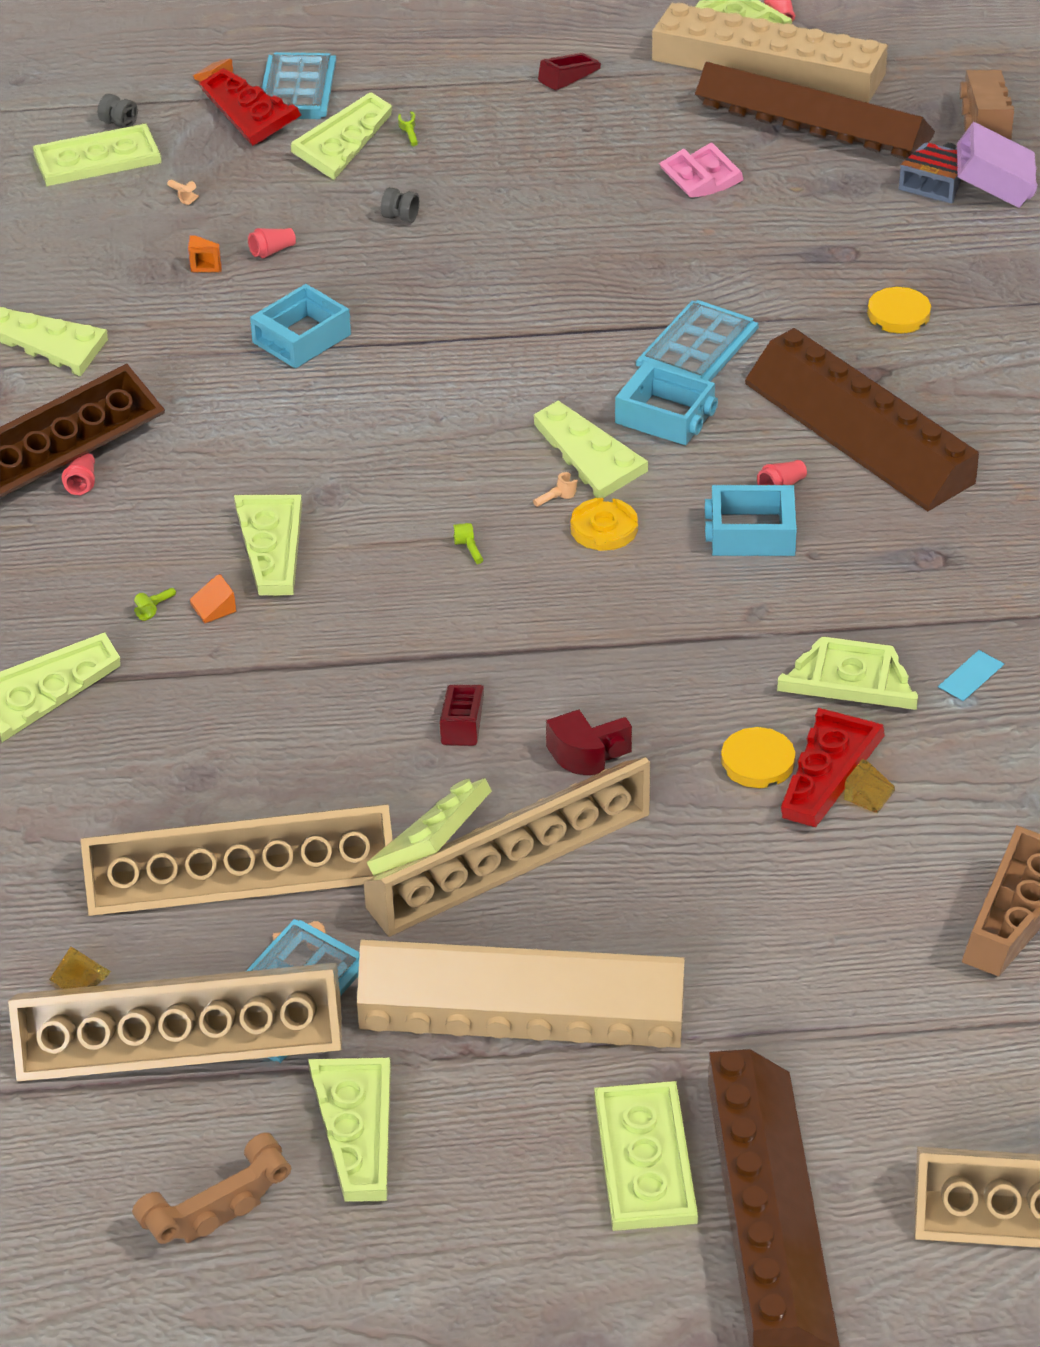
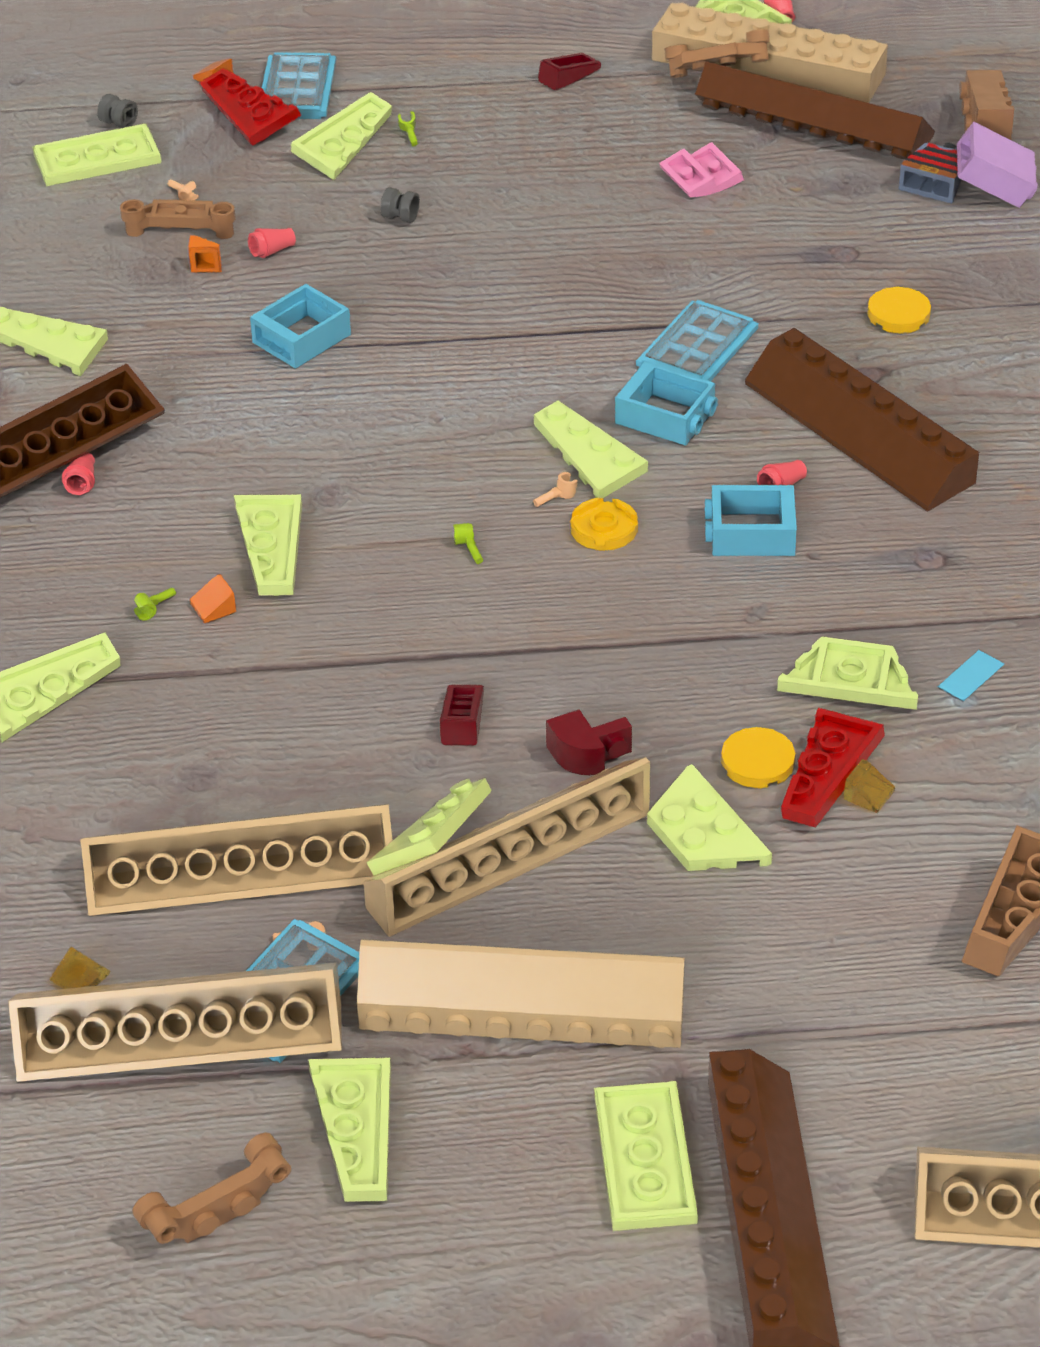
none -> medium nougat plate [120,199,236,239]
none -> yellowish green wing [647,764,772,871]
none -> medium nougat plate [665,29,770,78]

